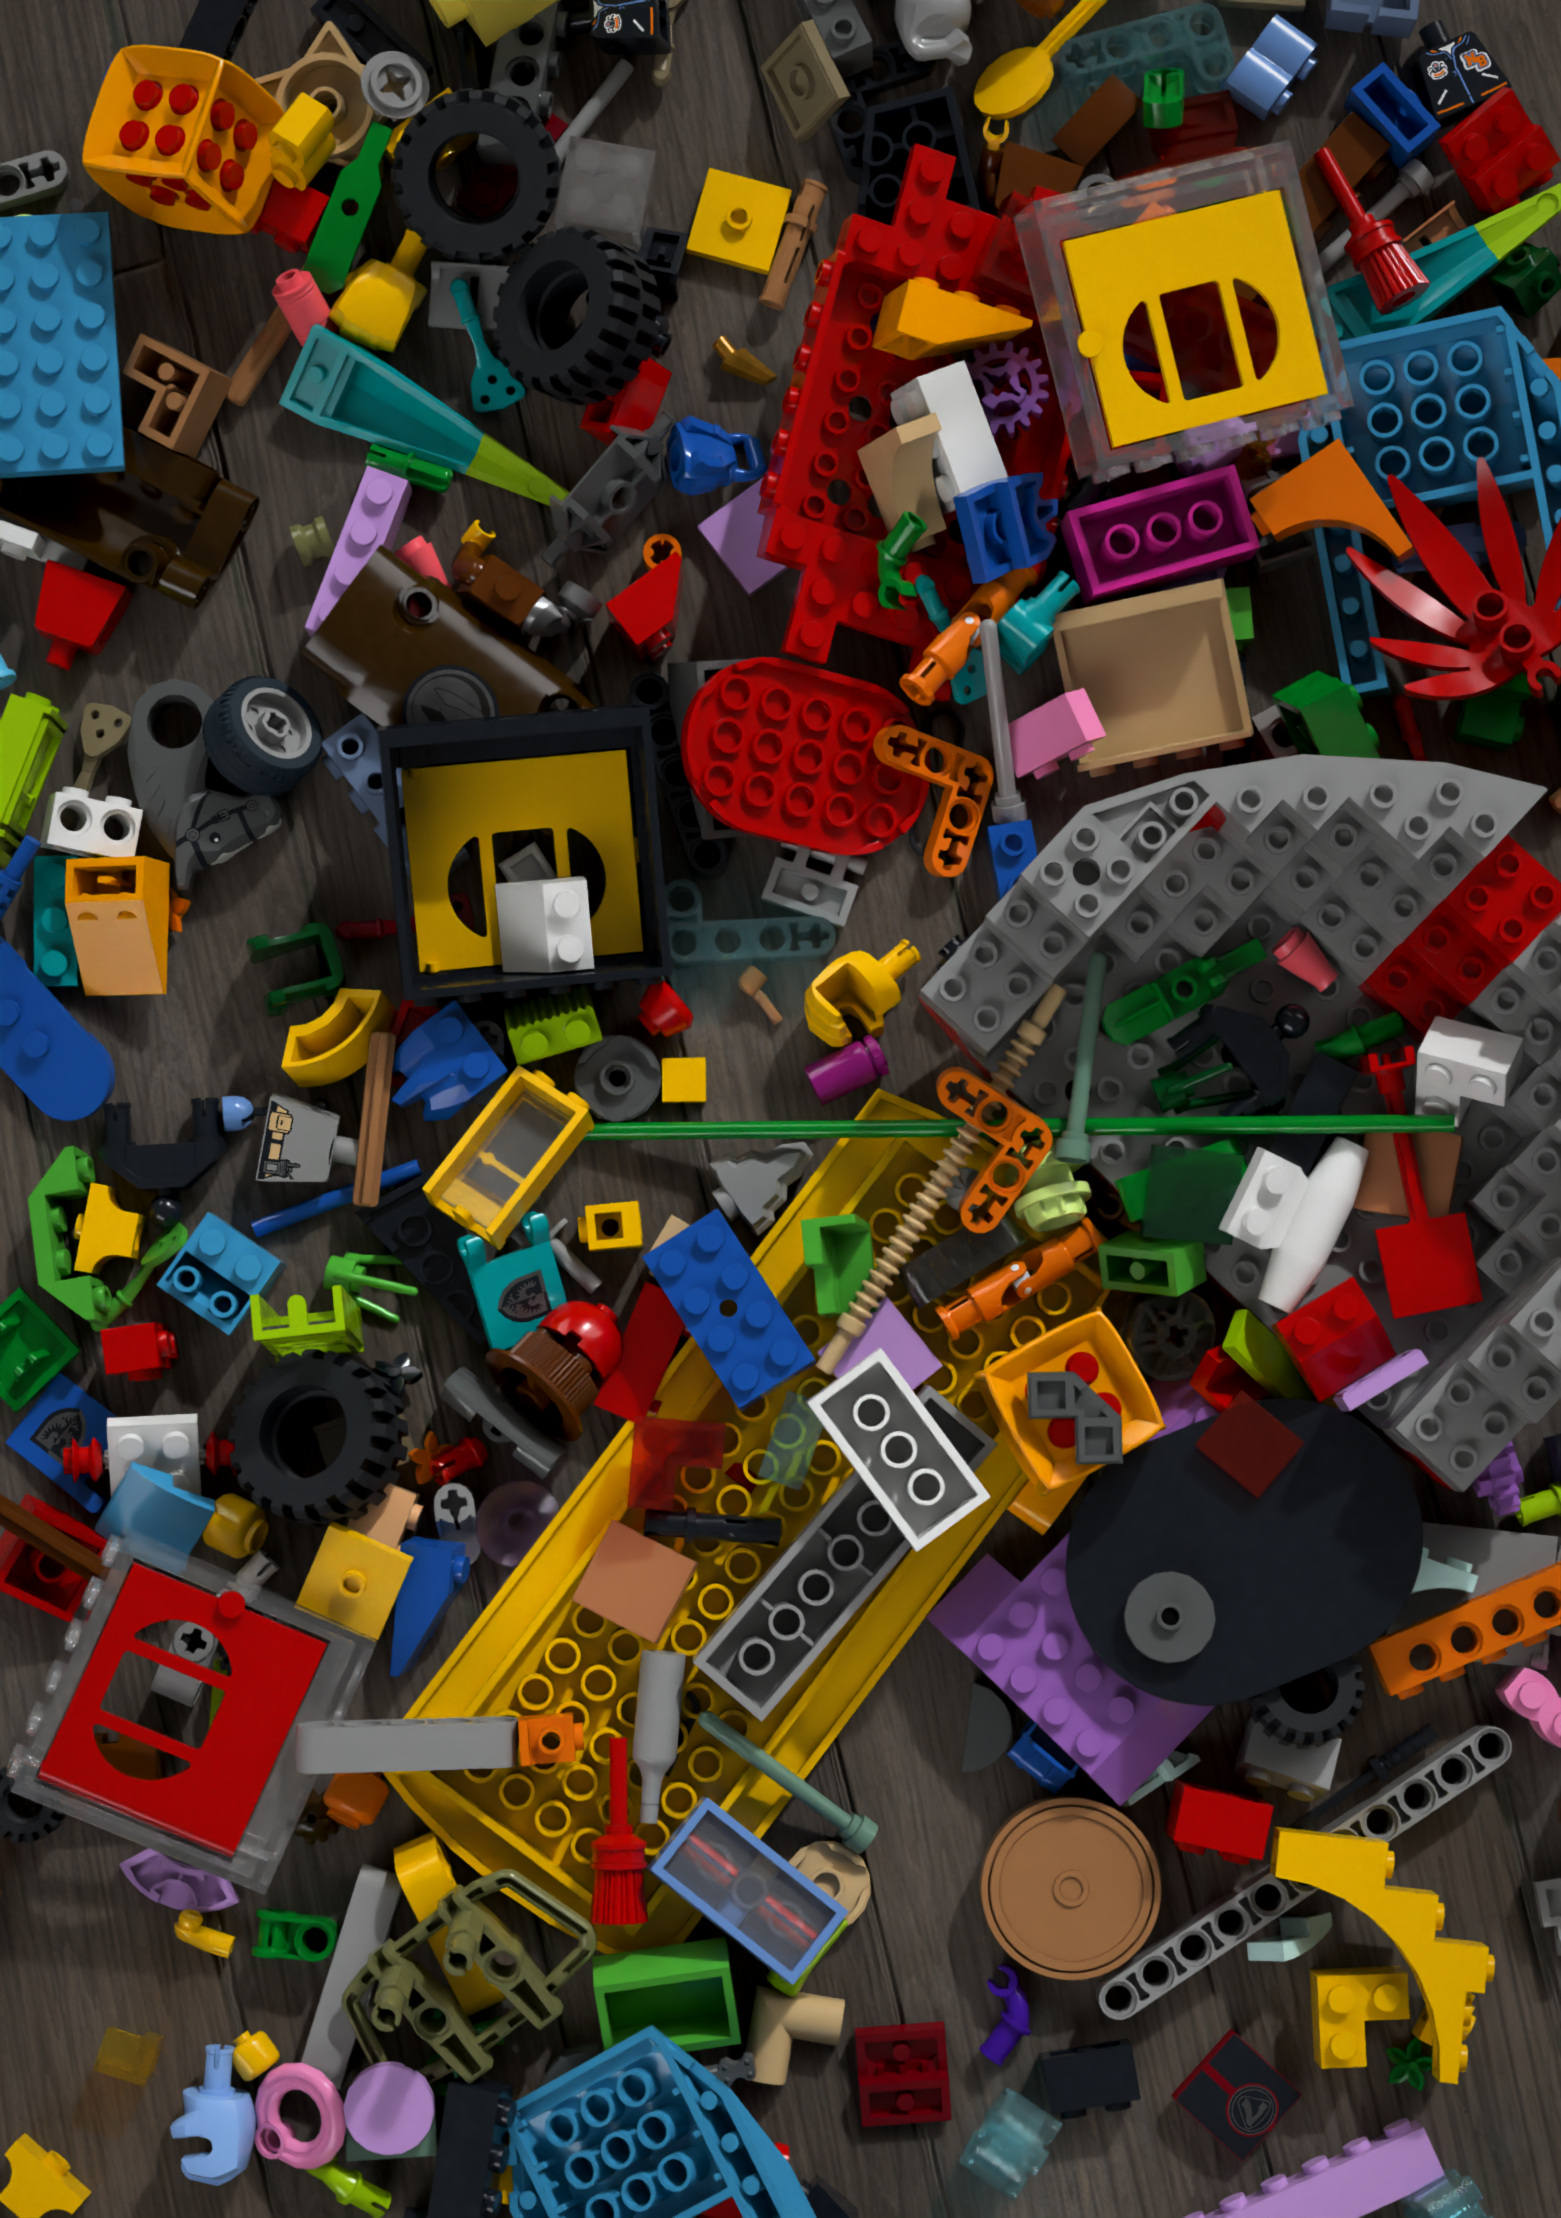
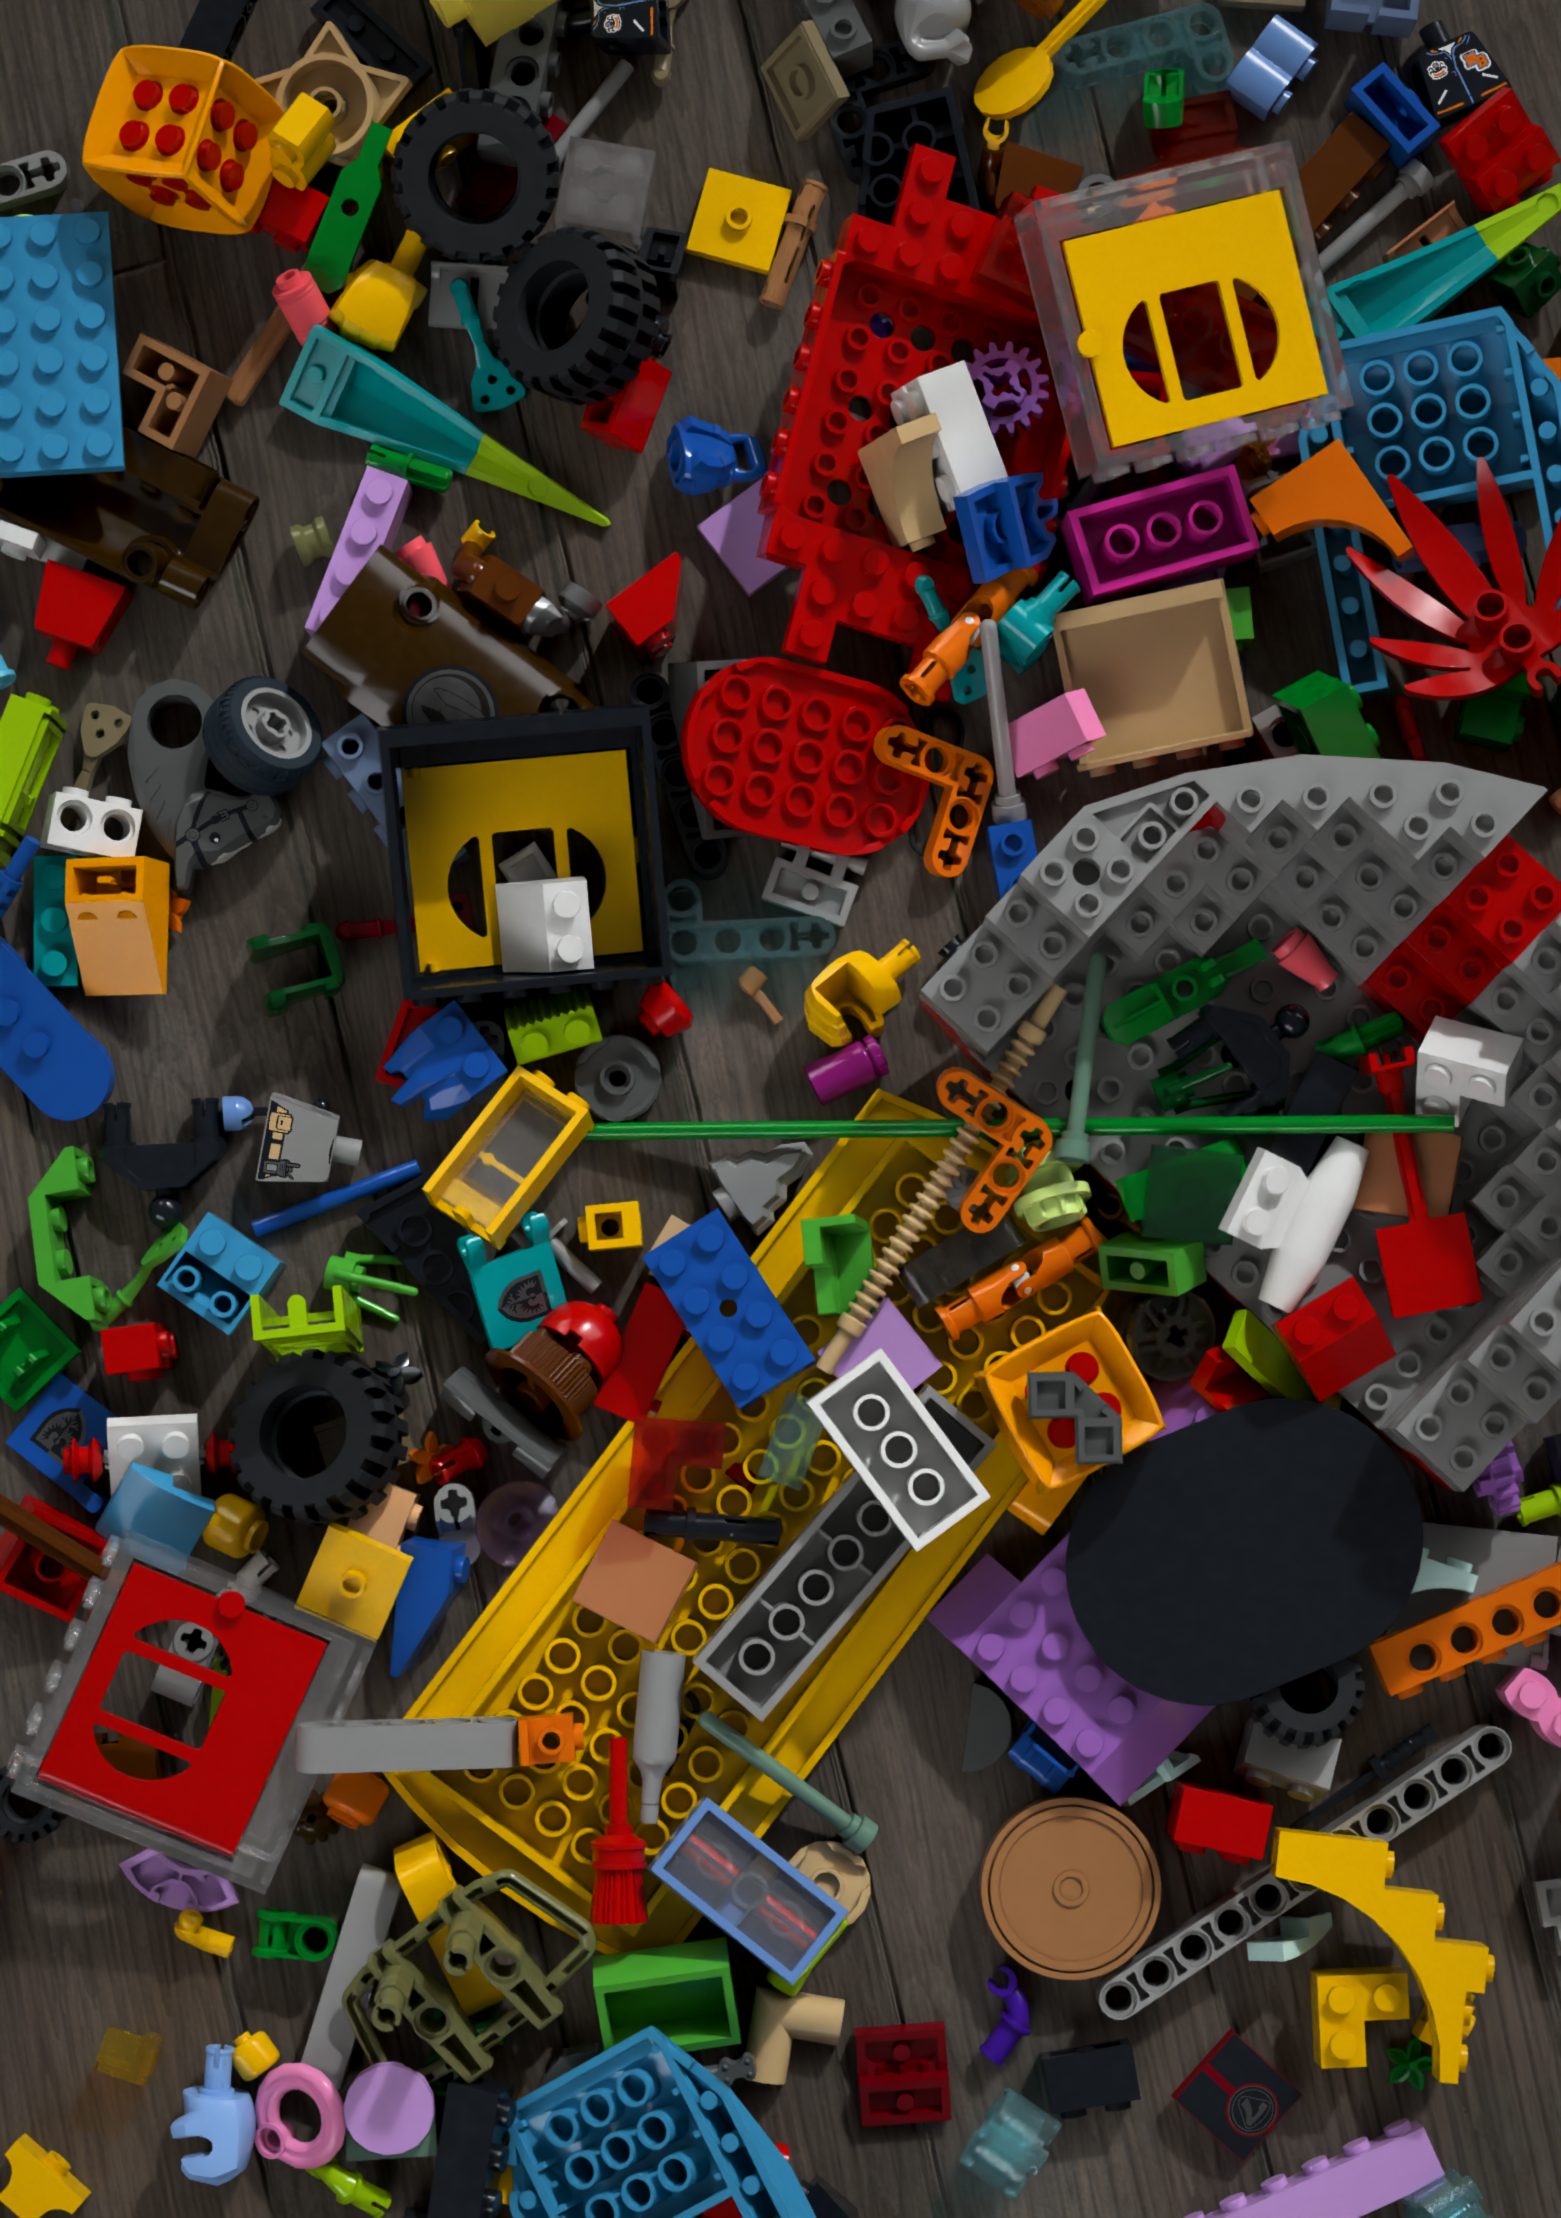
yellow brick [74,1183,146,1275] -> none
yellow brick [281,988,398,1087] -> none
medium nougat axle [352,1031,396,1207] -> none
light grey gear [359,51,430,122] -> none
dark grey plate [540,410,677,569] -> none
orange bush [643,533,682,571] -> none
yellow tile [662,1057,706,1103] -> none
pearl gold bar [712,335,778,386] -> none
light orange slope [871,277,1033,360] -> none
green piece [876,511,927,611] -> none
reddish brown slope [1051,73,1143,168] -> none
dark grey plate [1123,1571,1216,1664] -> none
clear red piece [1195,1390,1305,1499] -> none
red piece [1313,147,1431,316] -> none
lavender tile [1333,1349,1429,1412] -> none

